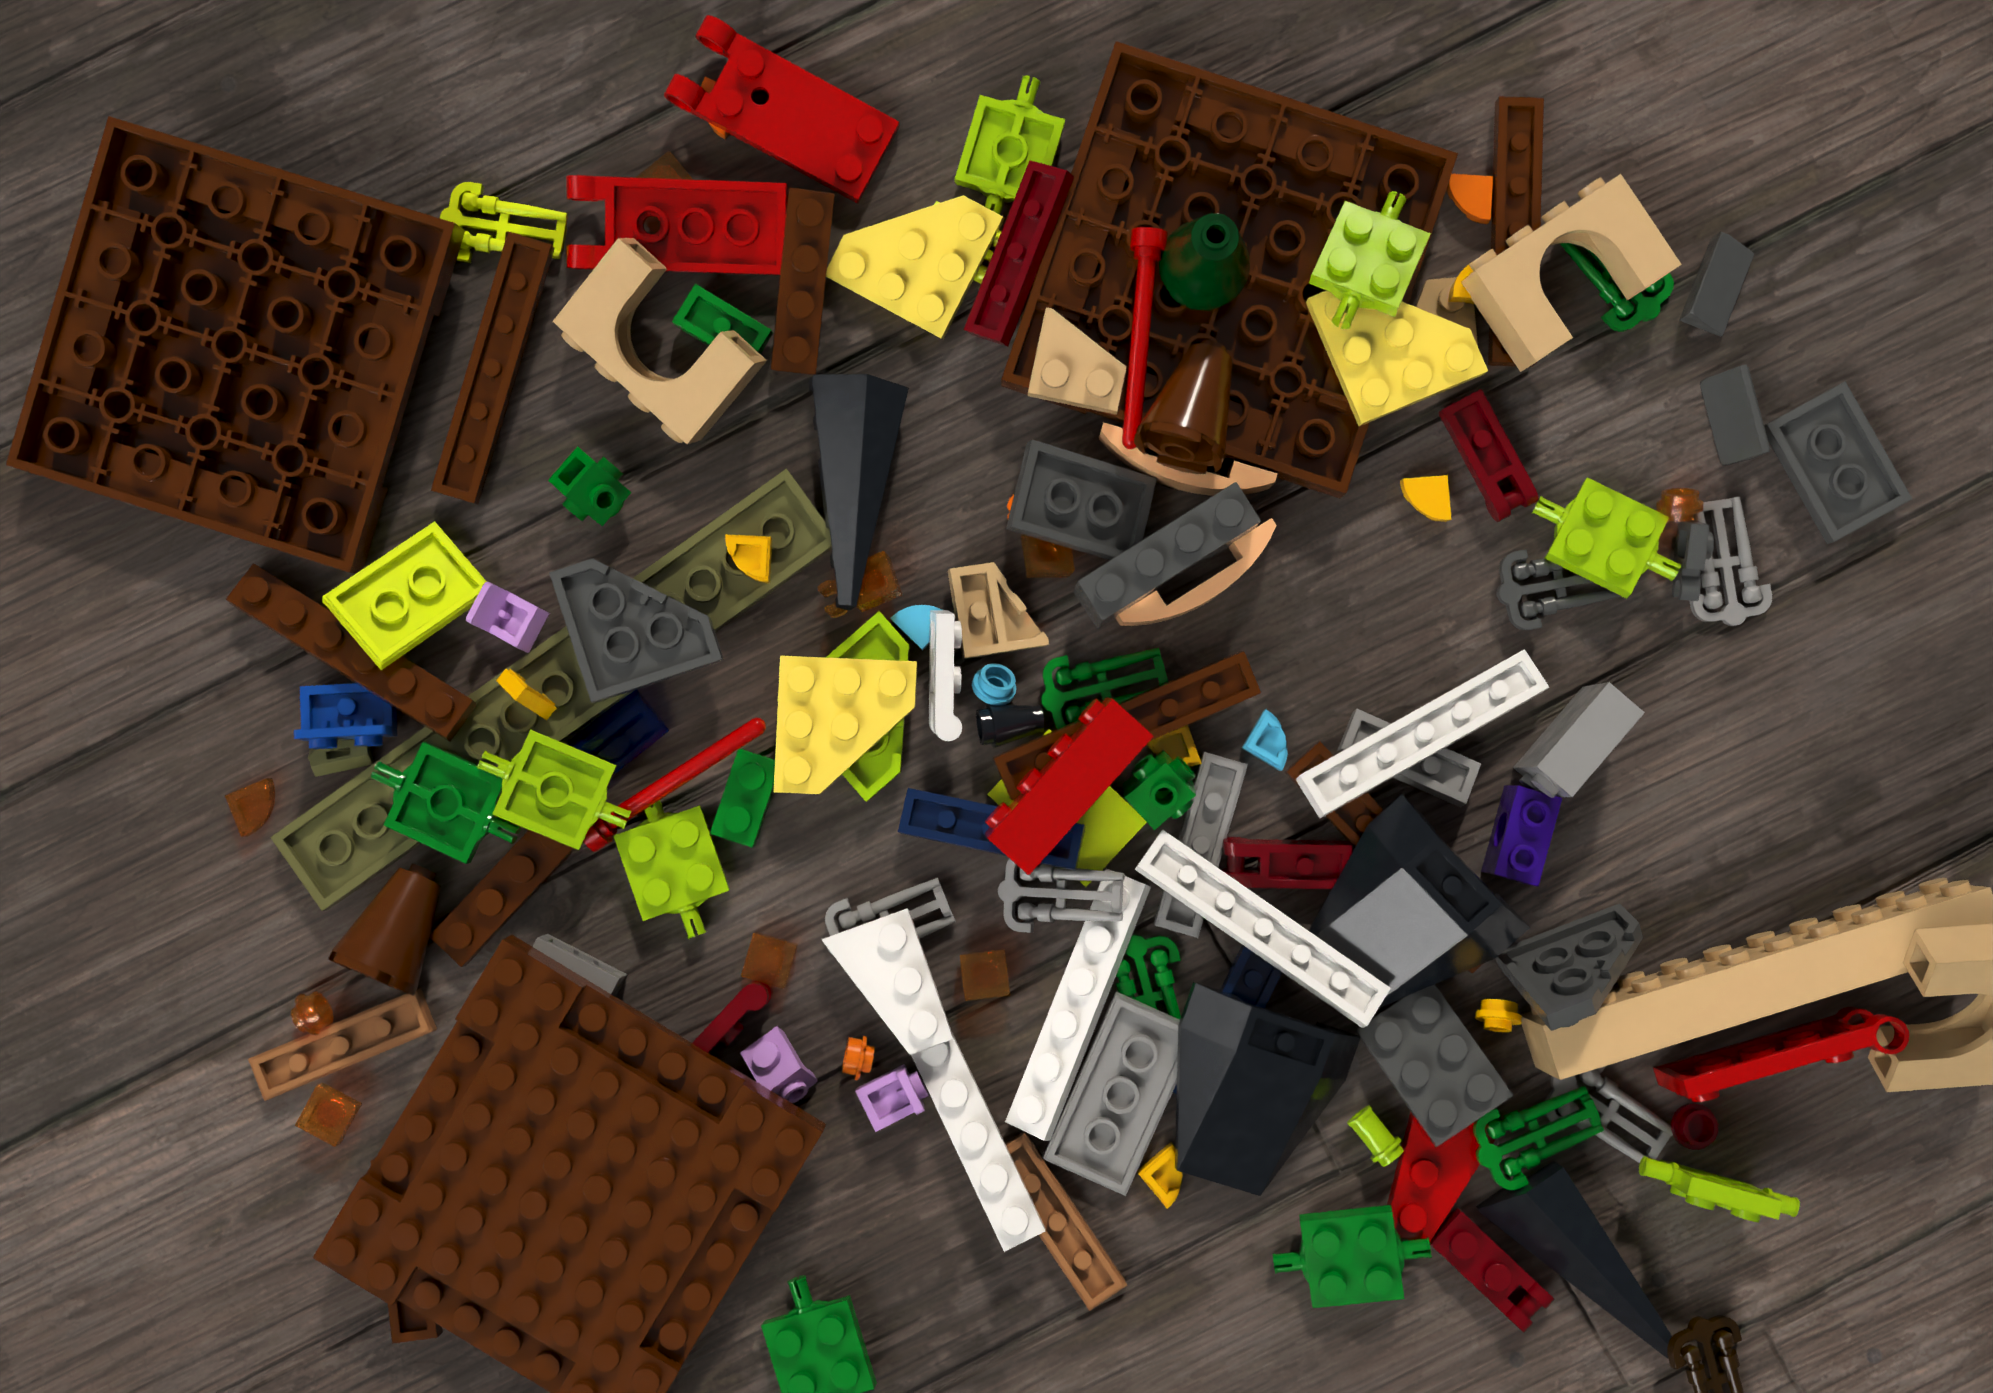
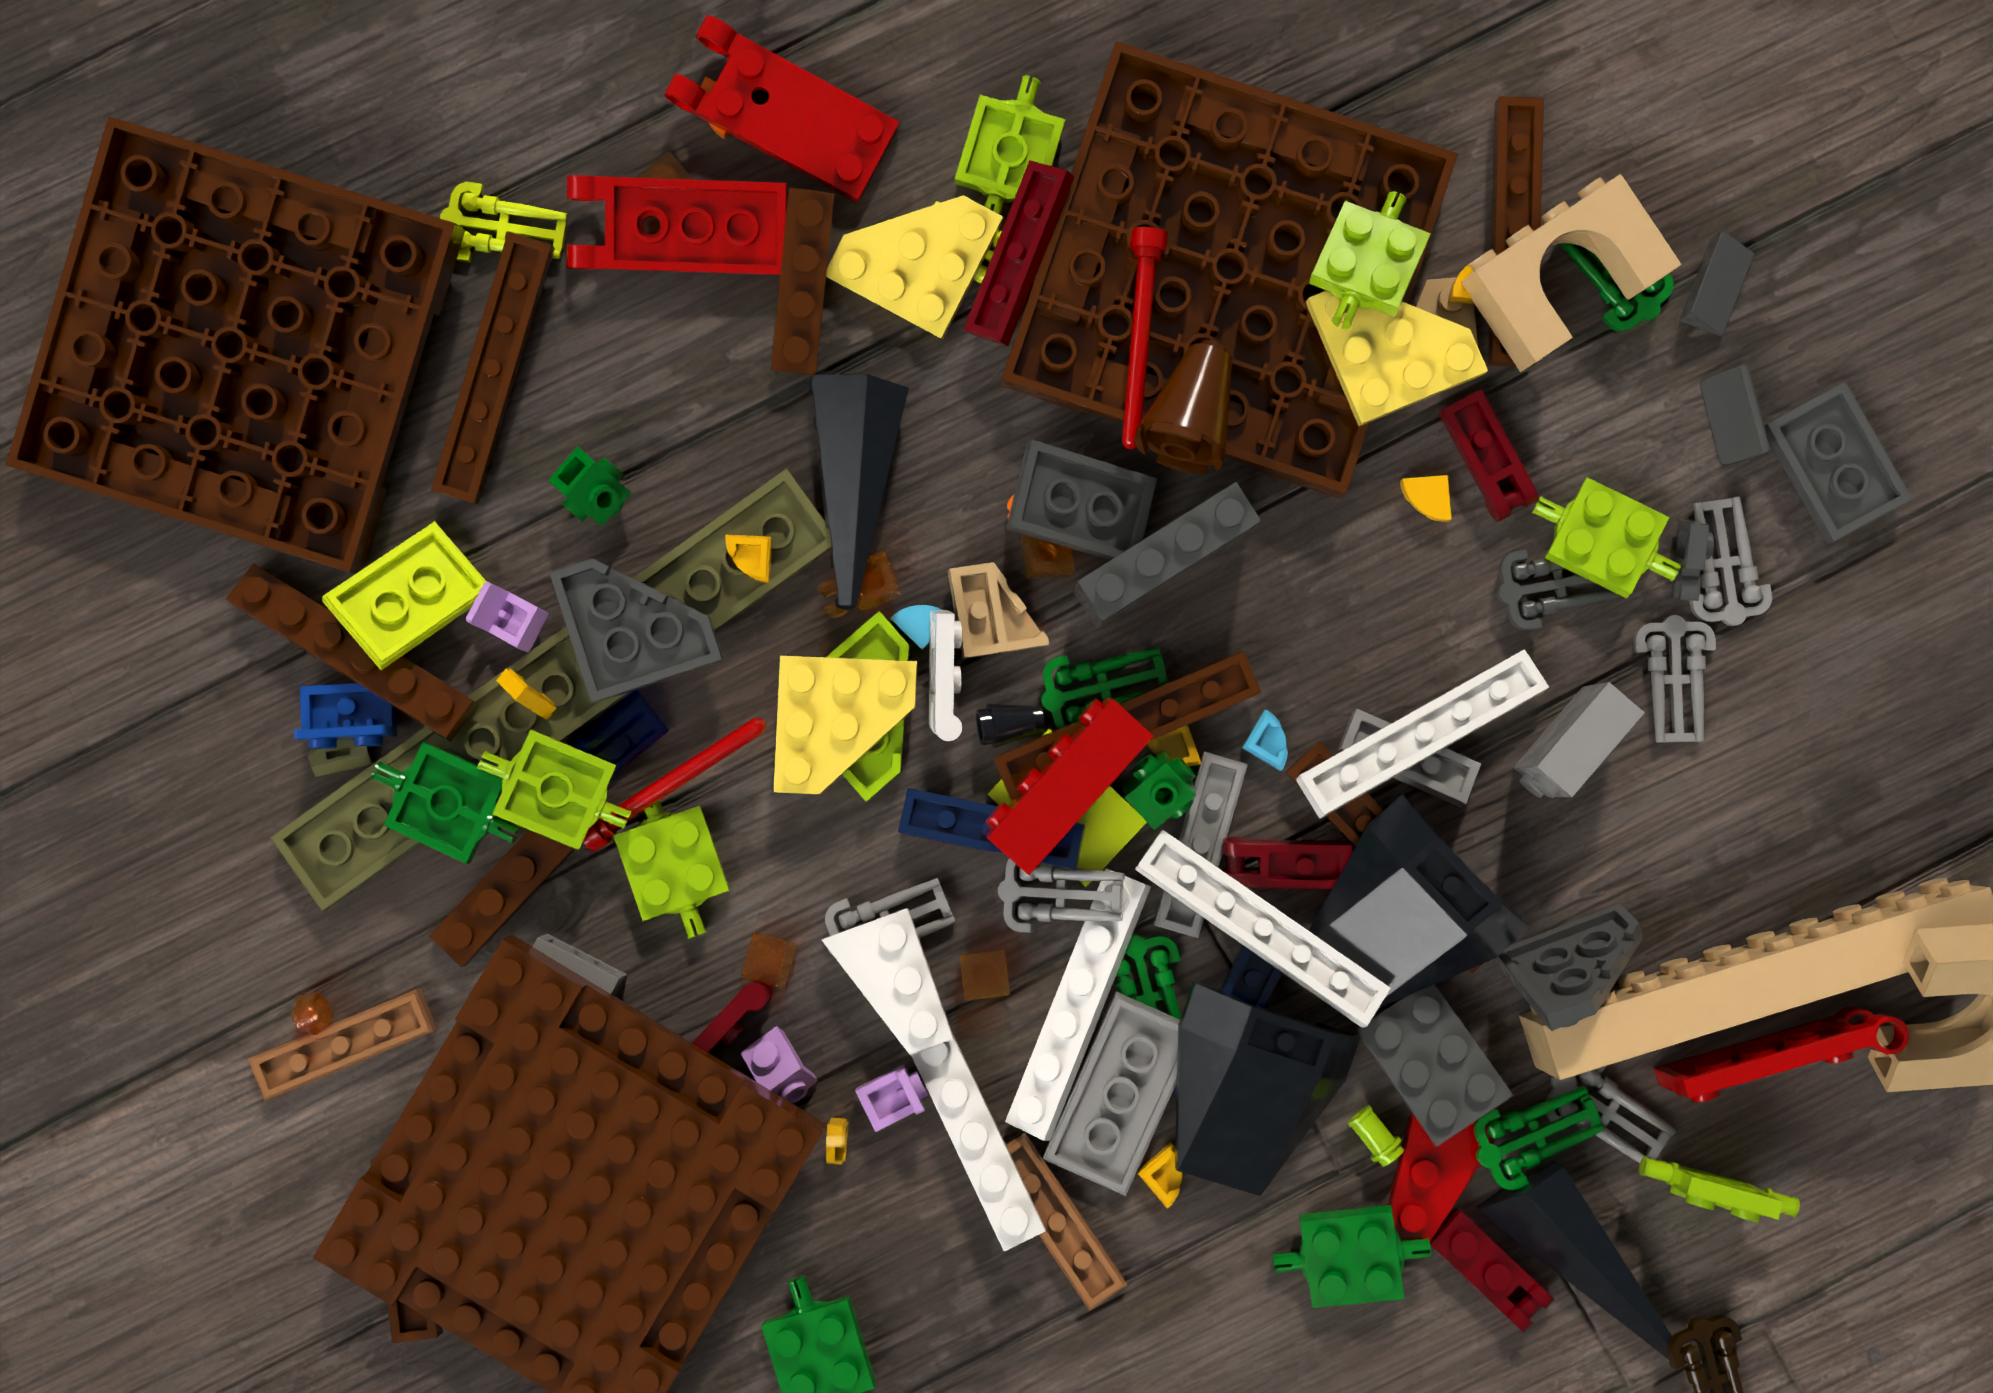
clear orange tile [225,778,275,837] -> none
clear orange plate [295,1082,362,1147] -> none
reddish brown cone [328,863,441,996] -> none
tan arch [553,238,767,444] -> none
green plate [672,284,773,354] -> none
green plate [710,748,775,848] -> none
orange plate [842,1035,875,1080] -> none
medium azure plate [972,663,1017,706] -> none
tan wing [1028,307,1127,415] -> none
light nougat slope [1099,422,1277,496] -> none
light nougat slope [1116,518,1277,626] -> none
dark green cone [1159,213,1250,311] -> none
orange tile [1446,174,1493,224] -> none
yellow plate [1475,999,1522,1032] -> none
dark purple brick [1481,785,1562,887] -> none
clear orange plate [1656,488,1704,522] -> none
dark red plate [1671,1103,1718,1150] -> none
none -> yellow tile [826,1118,849,1165]
none -> light grey piece [1633,615,1716,743]

